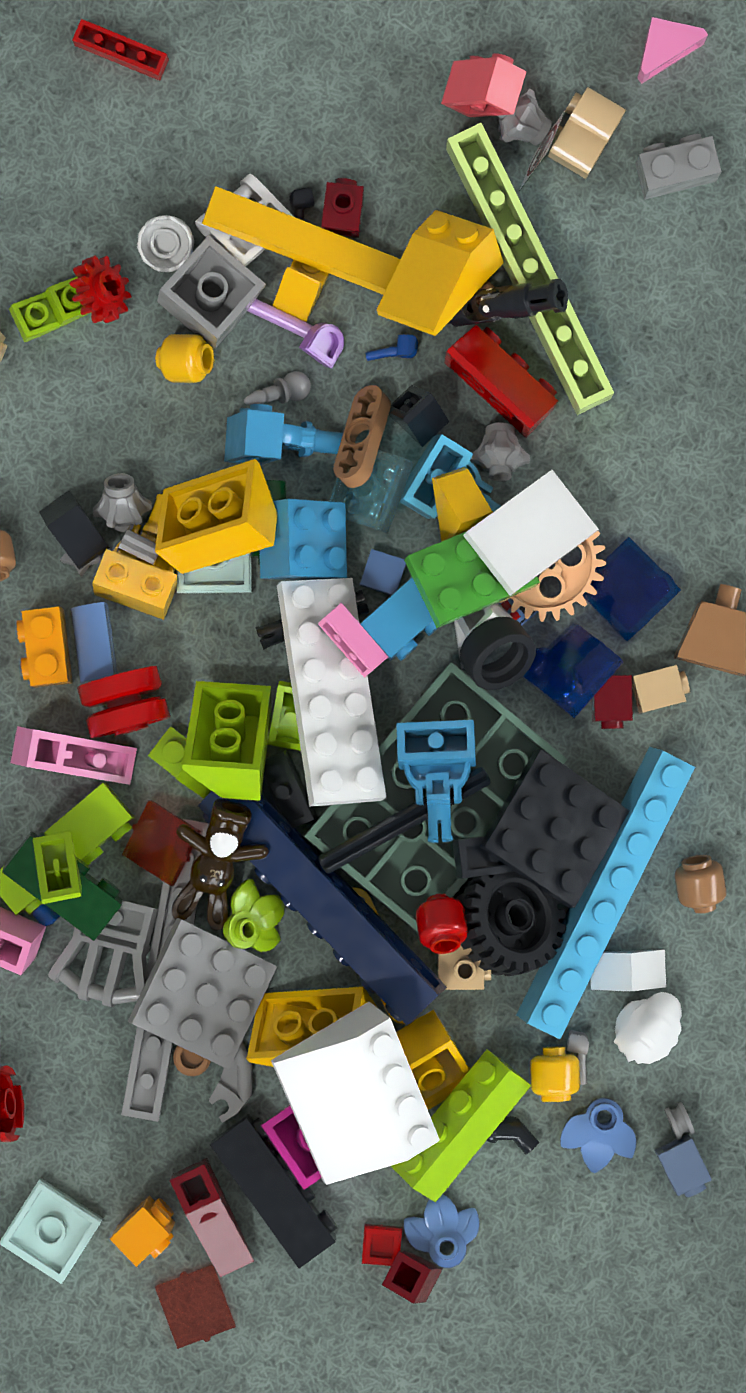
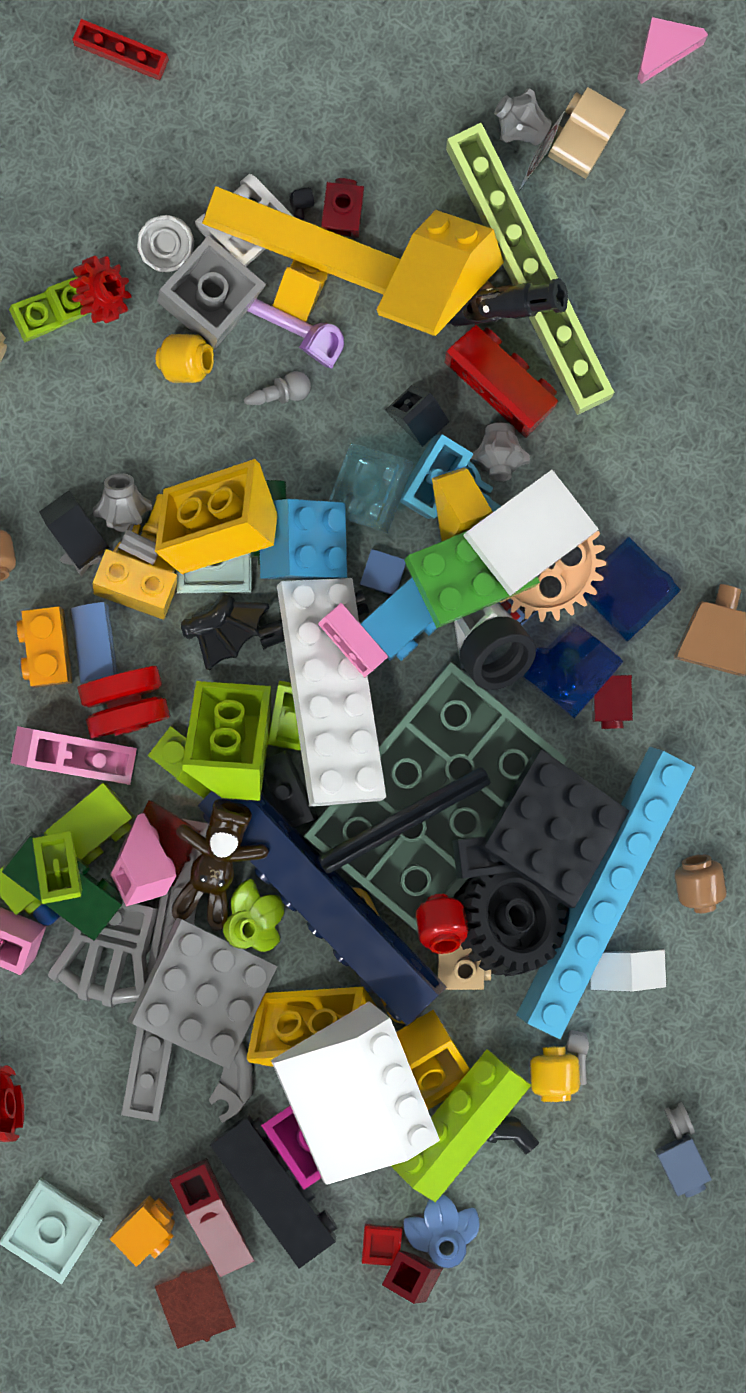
medium nougat tile [173,1046,211,1076] -> none
dark azure brick [224,404,343,465] -> none
medium nougat beam [333,385,391,488] -> none
blue hand [366,334,418,361] -> none
dark azure brick [396,720,476,843] -> none
coral brick [441,53,526,117] -> none
medium blue plate [560,1098,636,1173] -> none
white hair [614,992,682,1064] -> none
tan brick [632,665,690,714] -> none
light grey brick [635,134,722,200] -> none
none -> bright pink slope [110,813,177,907]
none -> black arm [181,594,270,670]

